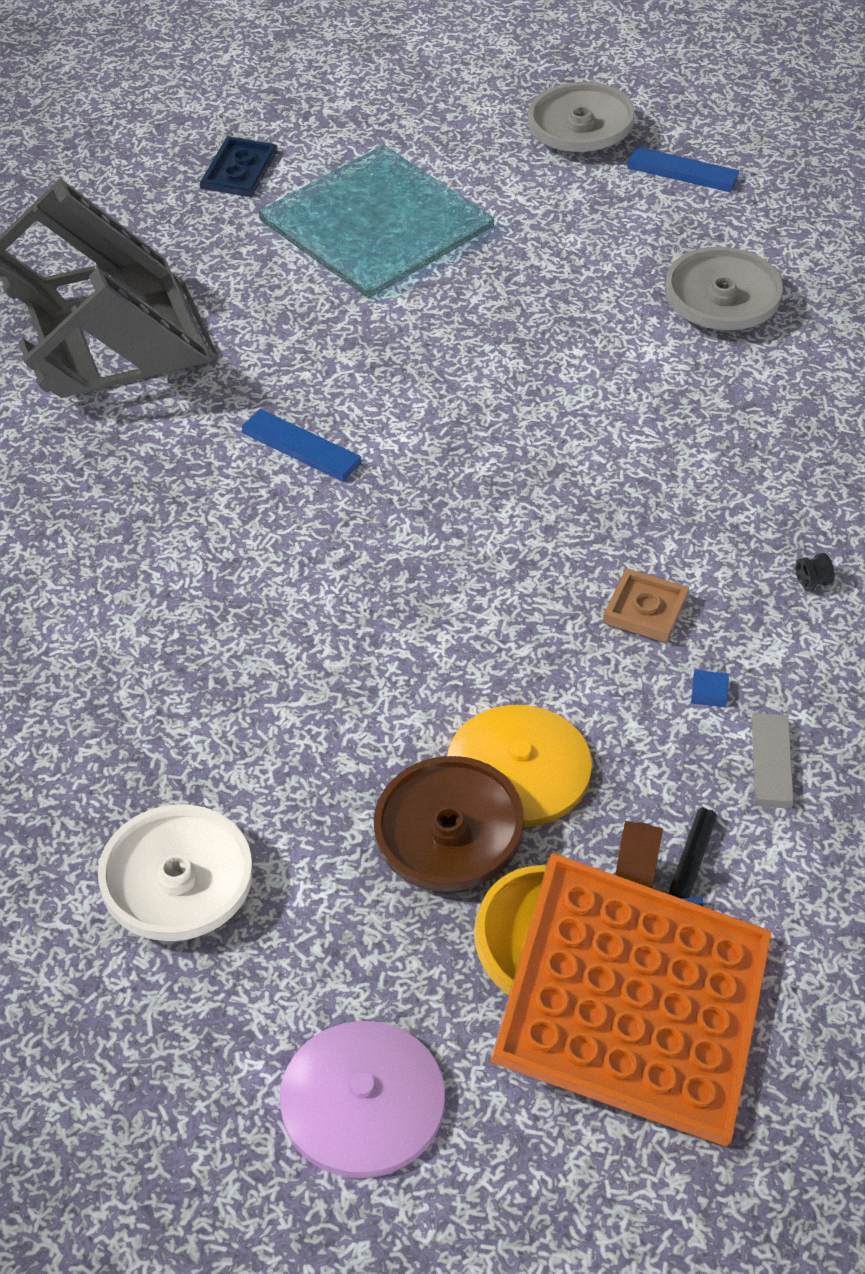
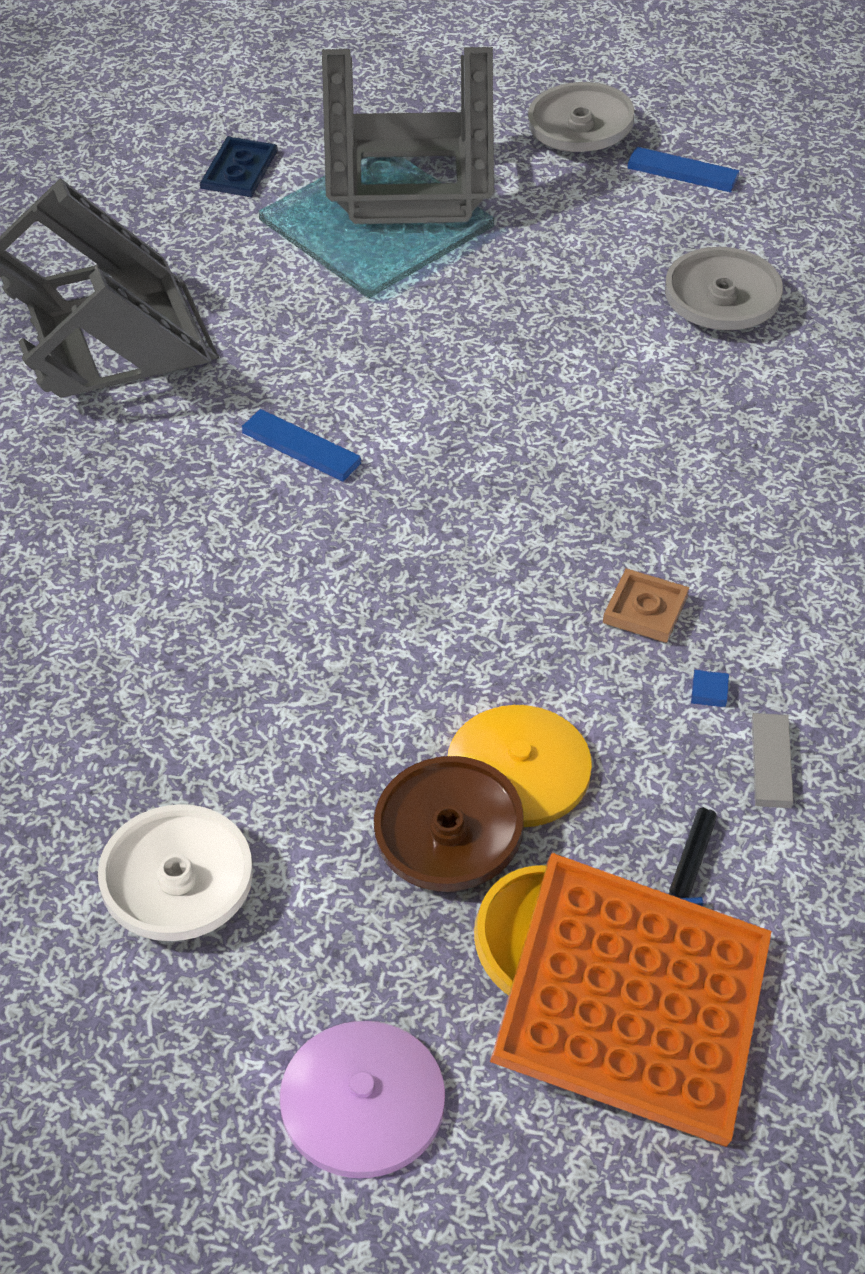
reddish brown slope [615,821,663,889] -> none
black wheel [795,552,835,591] -> none
none -> dark grey piece [322,47,494,224]

